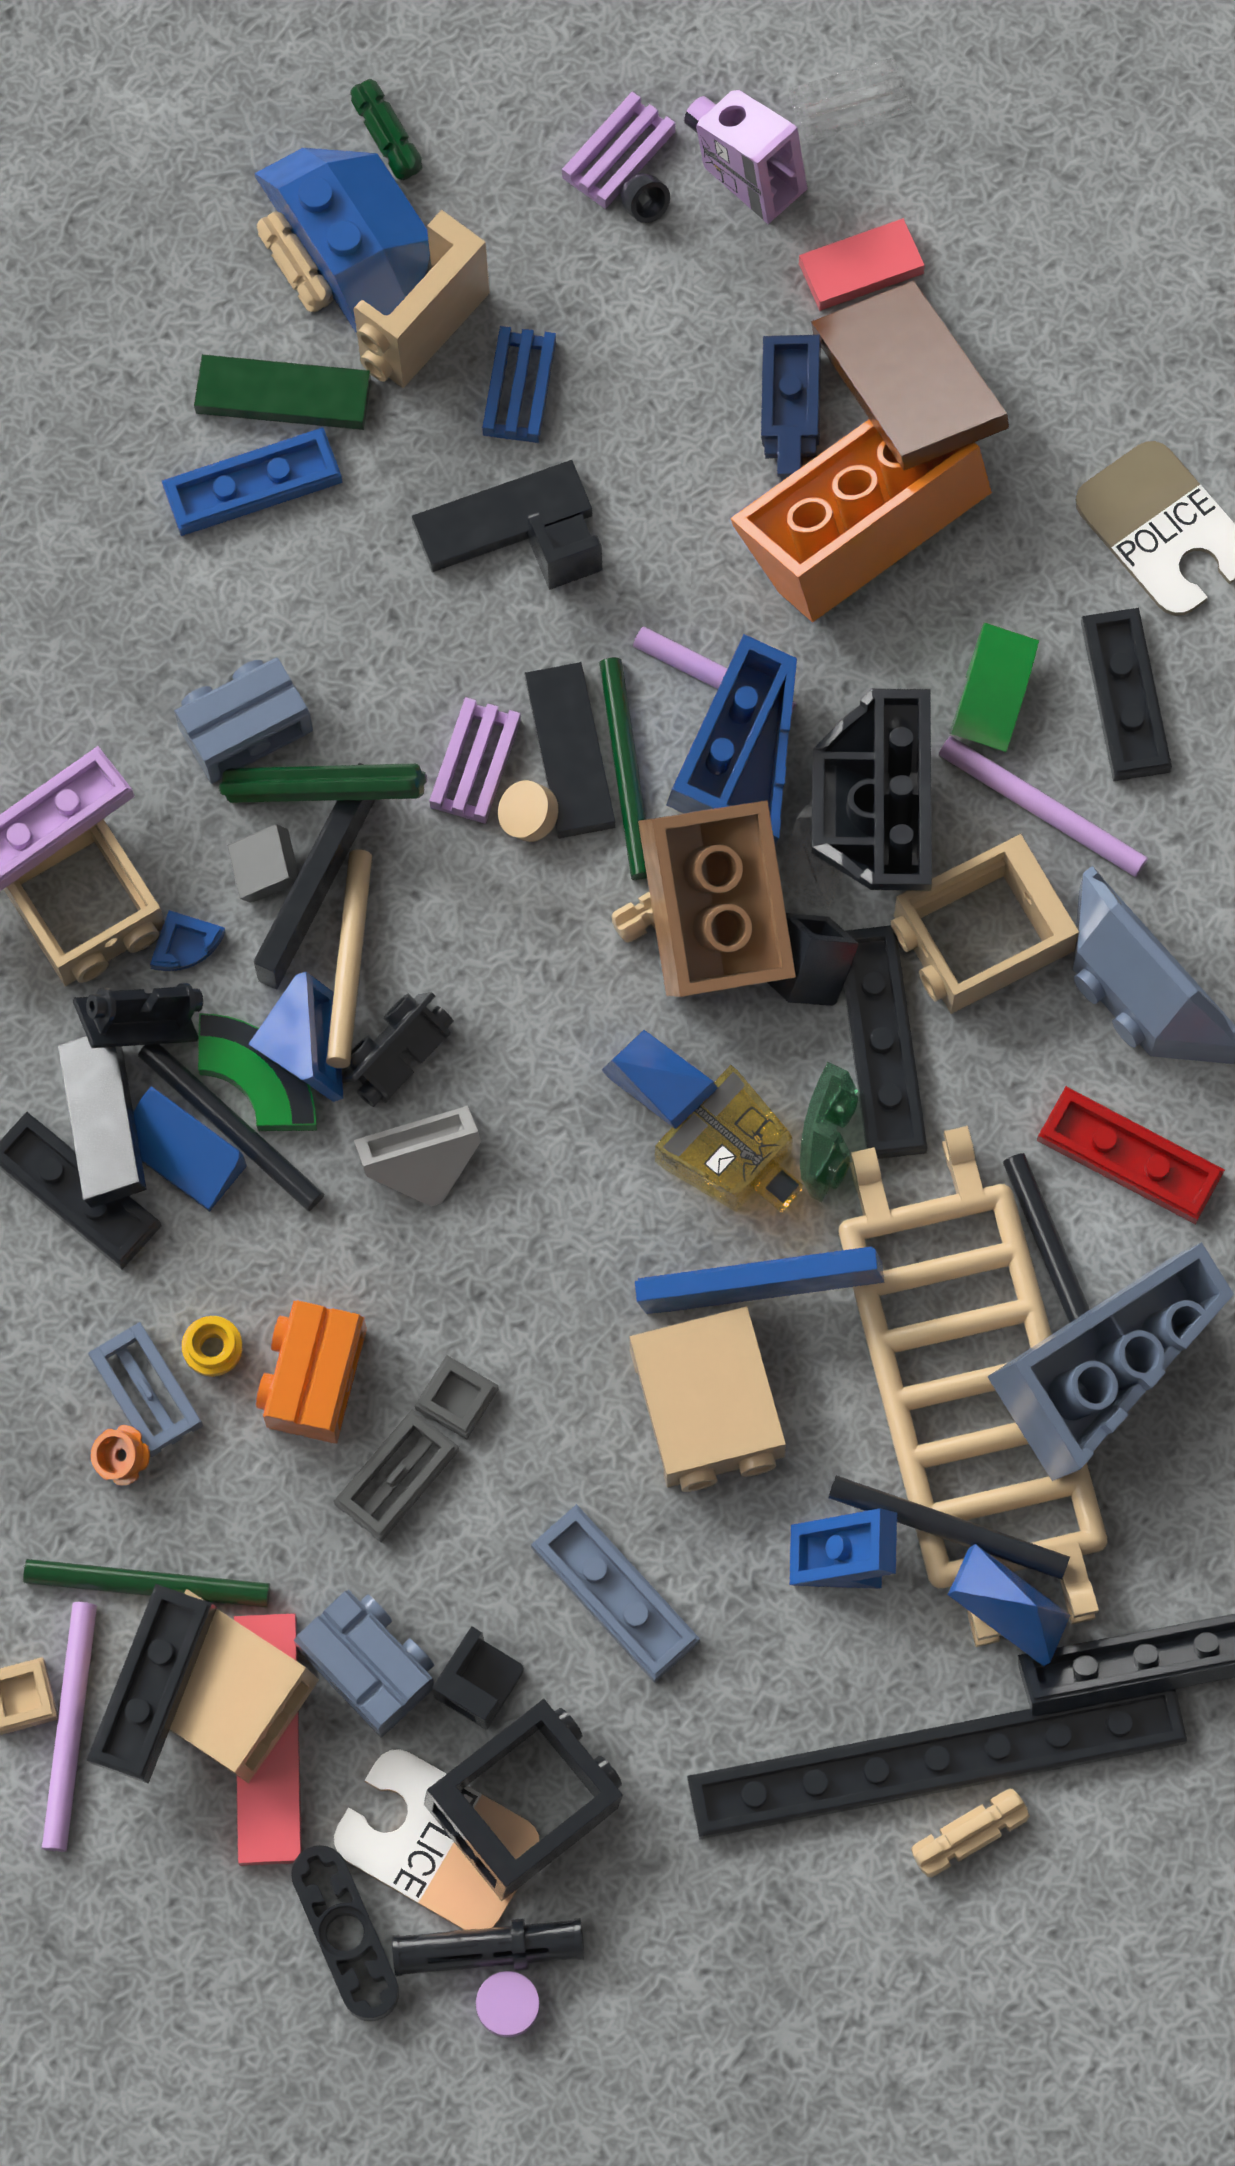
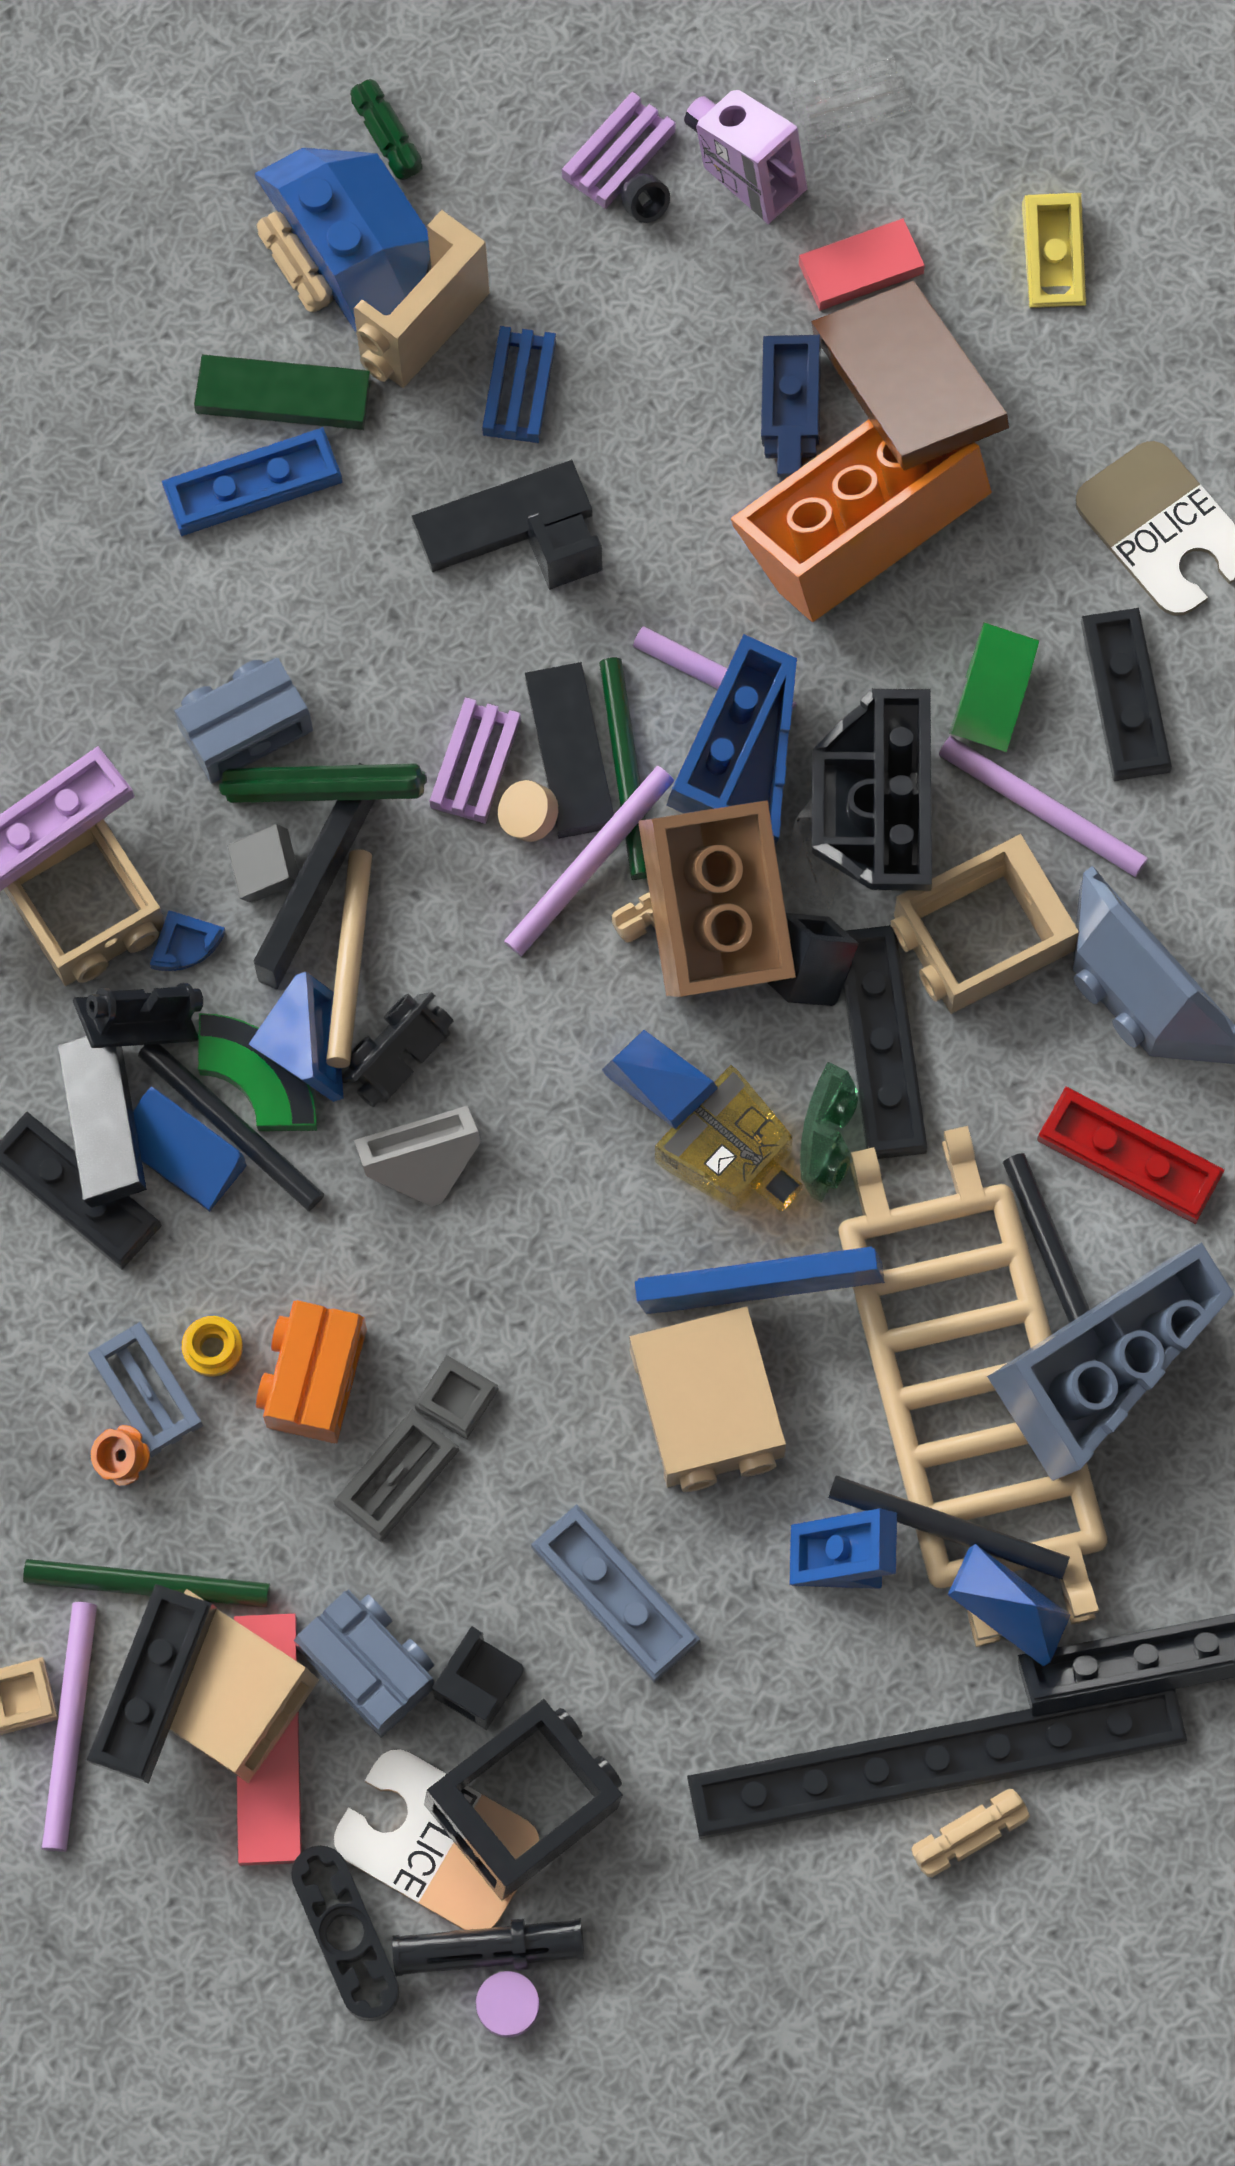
none -> lavender bar [504,766,674,957]
none -> light yellow slope [1022,193,1086,308]

